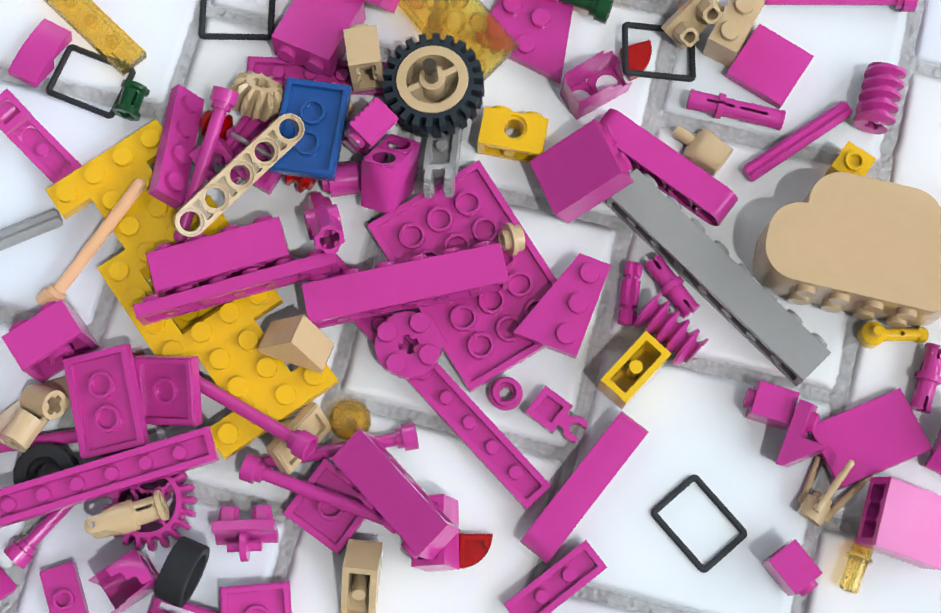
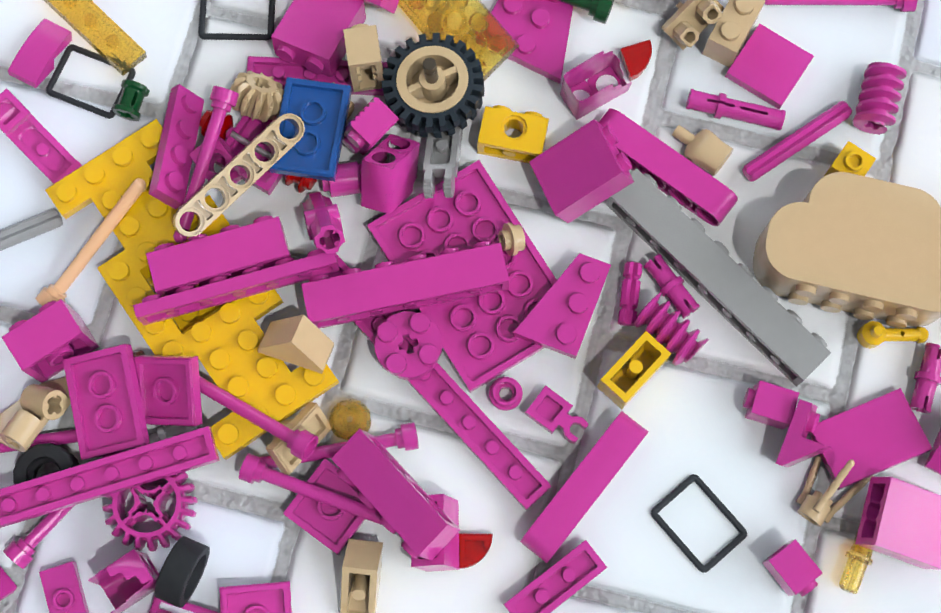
tan piece [84,490,169,539] -> none
dark pink hips [211,505,279,562] -> none
black piece [622,22,696,82] -> none

